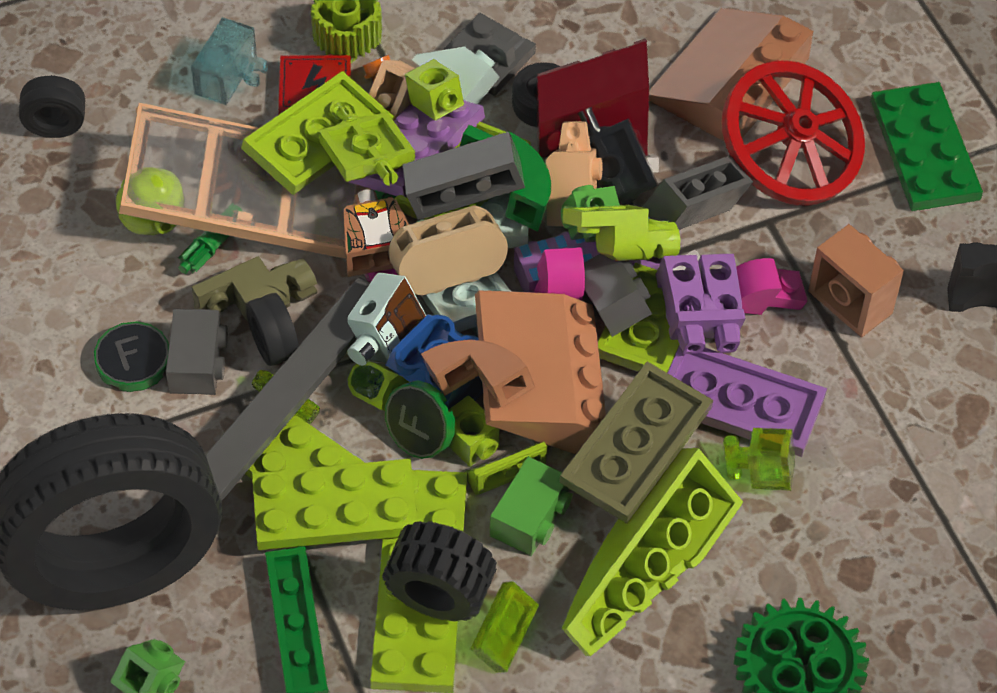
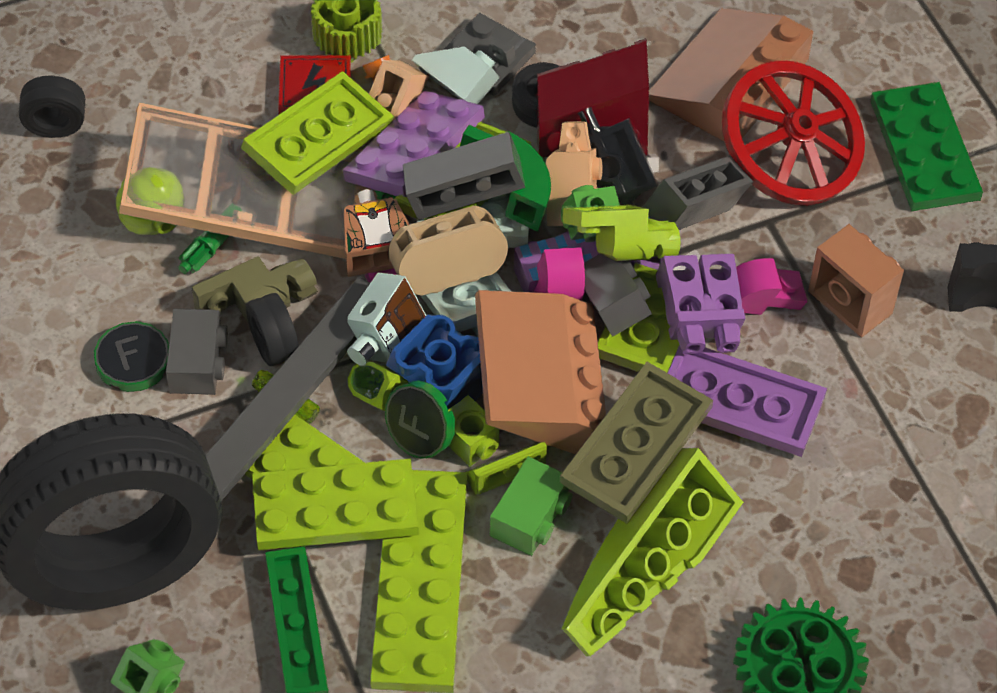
clear light blue brick [191,17,268,105] -> none
lime plate [318,105,415,186] -> none
black tyre [382,522,497,622] -> none
lime brick [405,59,464,121] -> none
nougat brick [421,340,535,408] -> none
clear neon green plate [470,581,539,673] -> none
clear neon green brick [723,428,795,491] -> none

